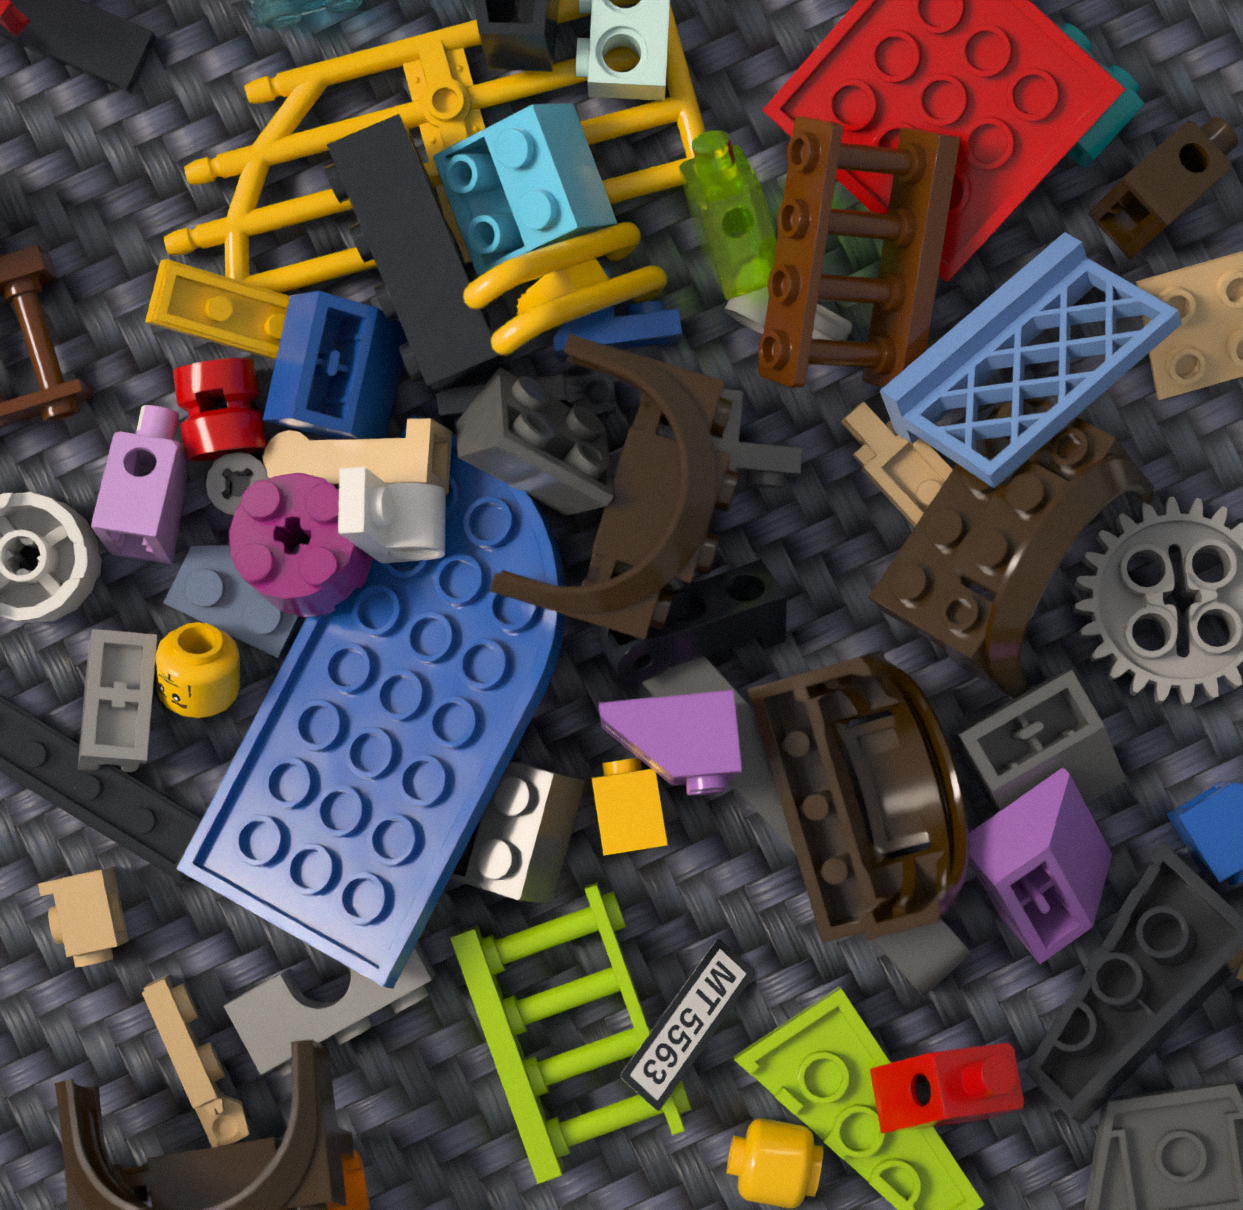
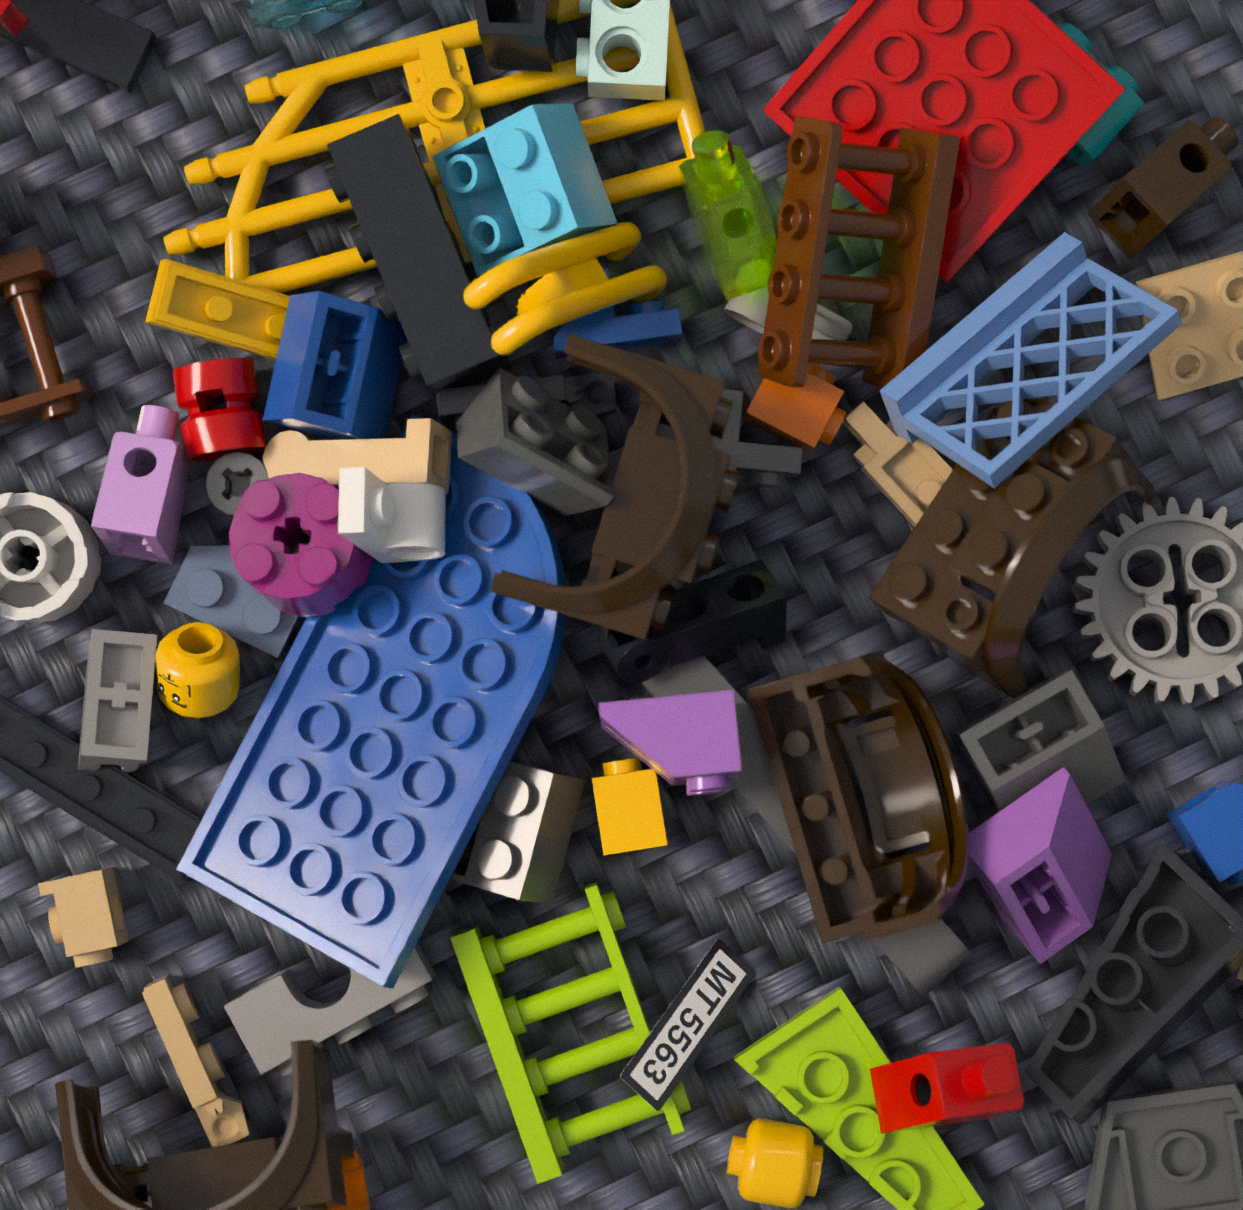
none -> orange brick [744,365,847,454]

